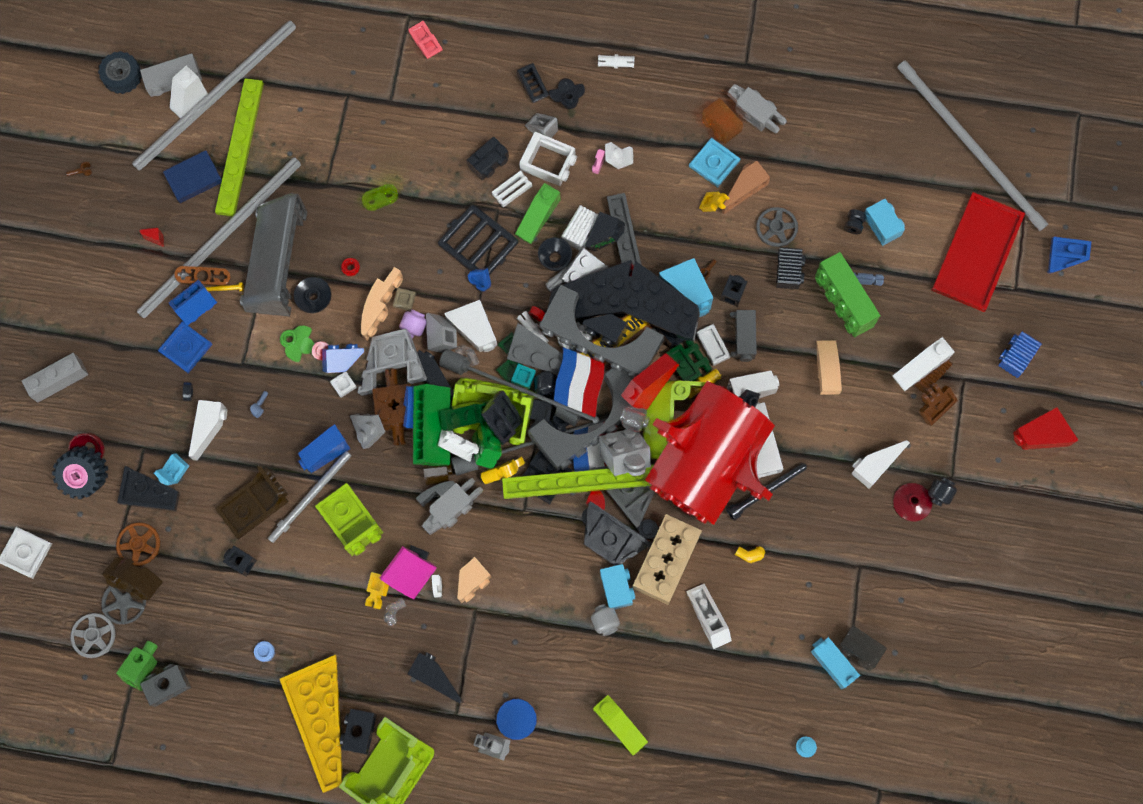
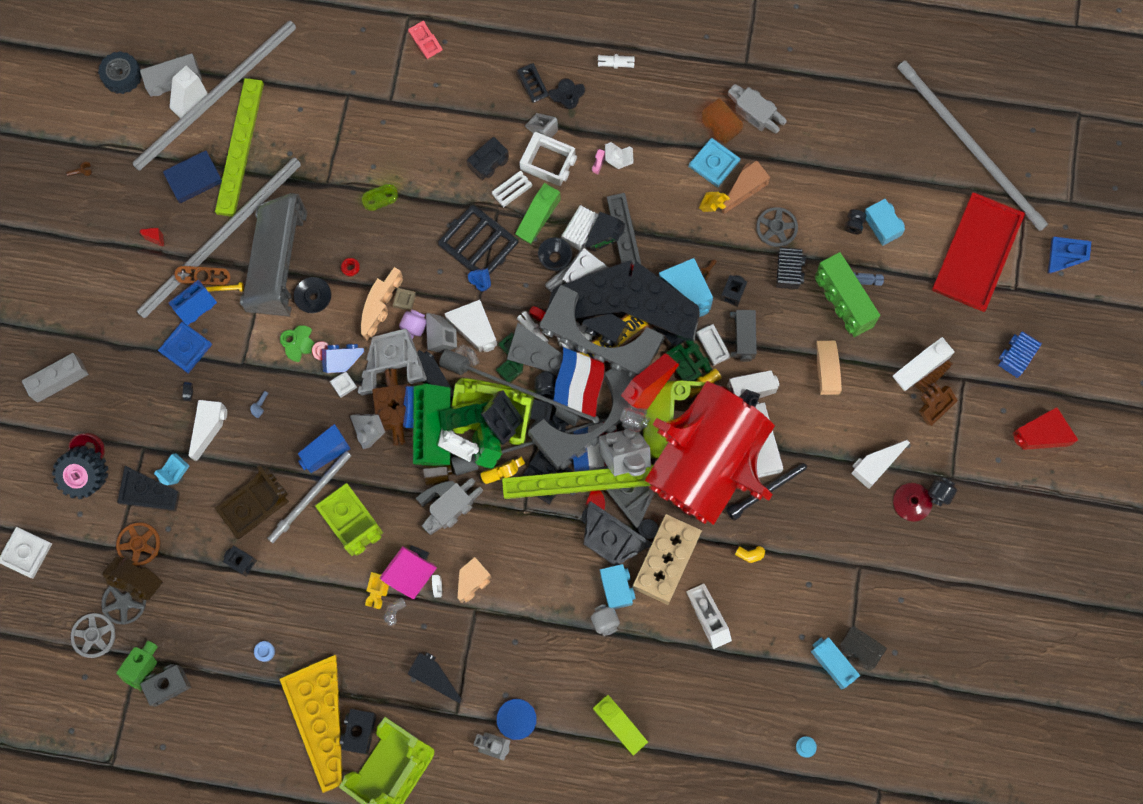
teal tile [511,364,536,389] -> none

